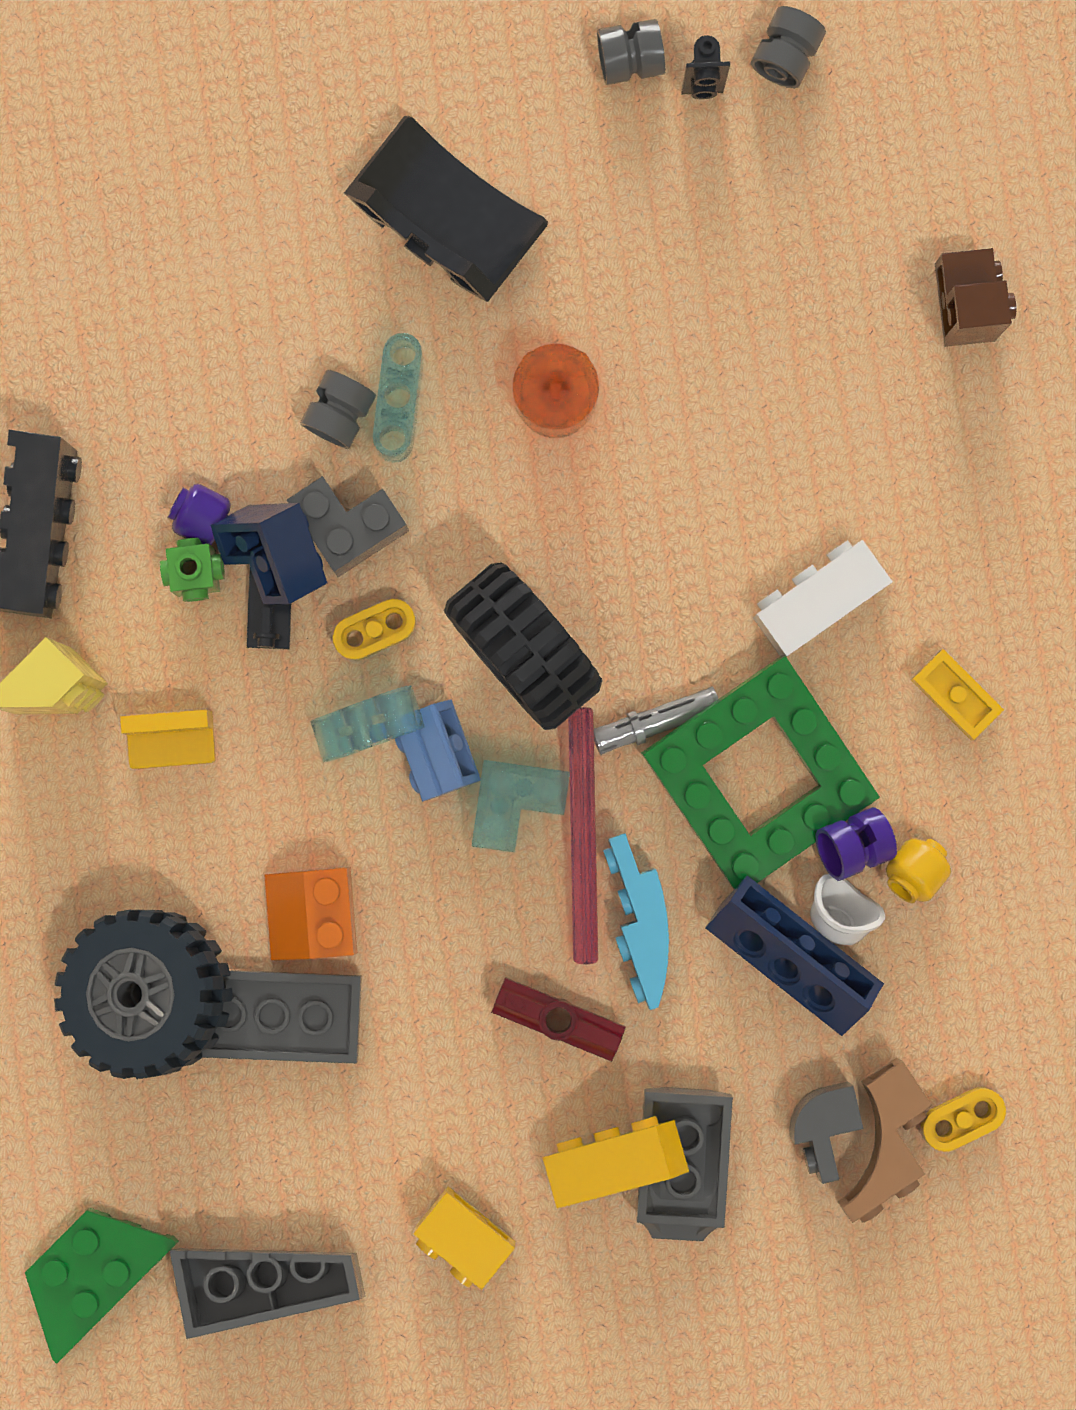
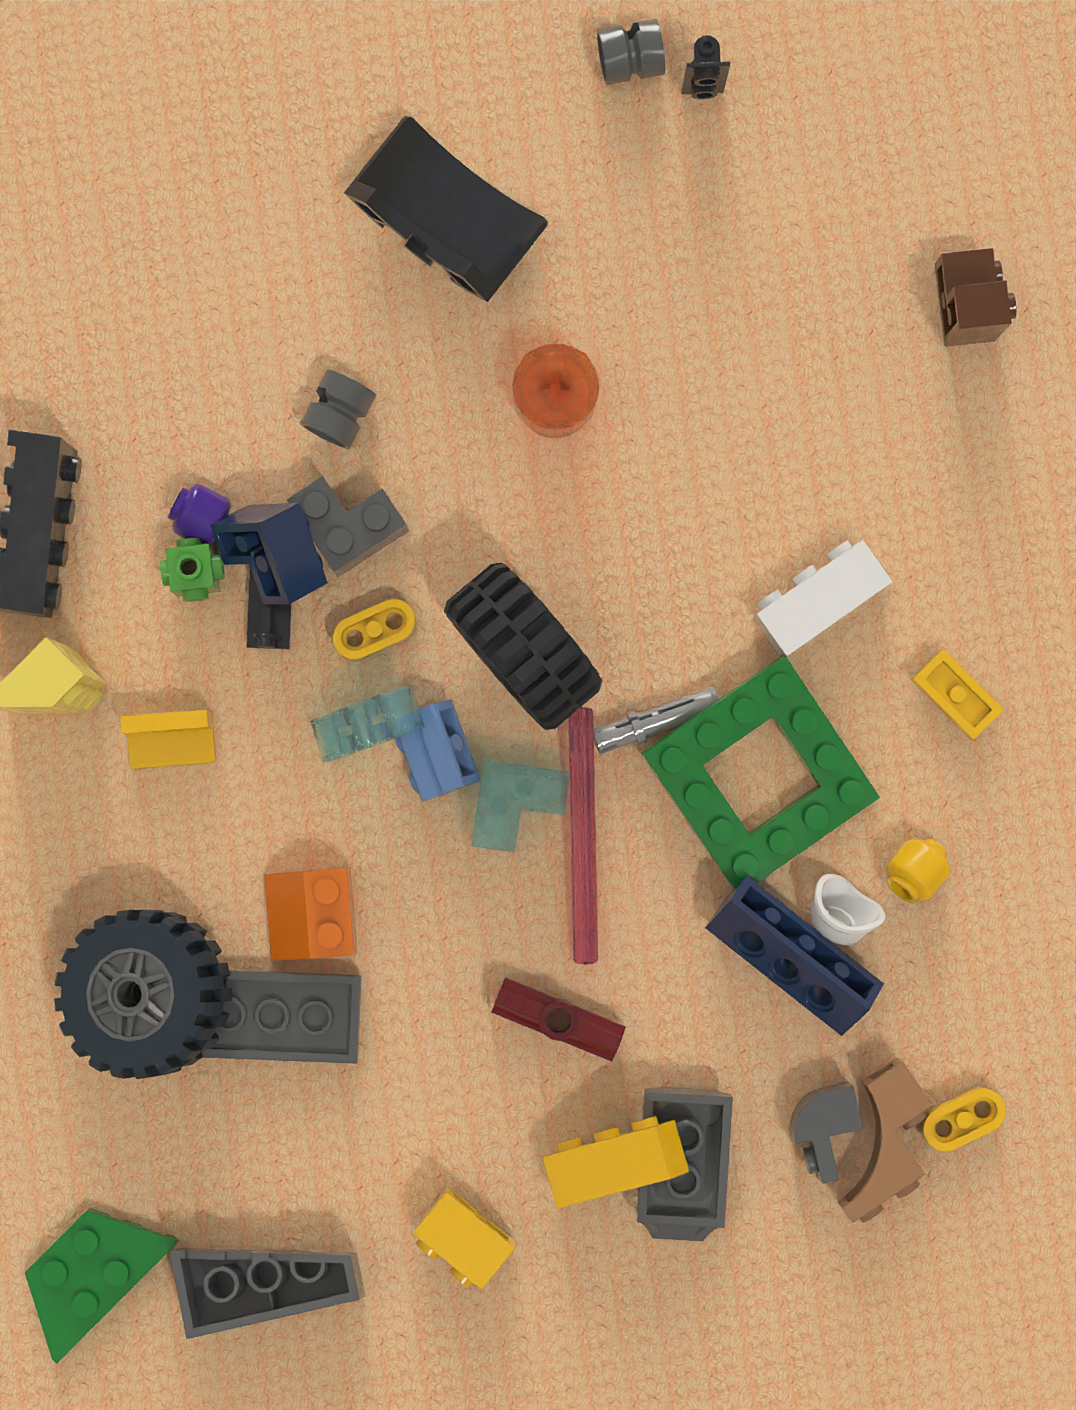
clear light blue beam [373,333,424,463] -> none
medium azure slope [603,833,669,1010] -> none
dark grey wheel [750,6,826,89] -> none
dark purple wheel [815,807,897,881] -> none

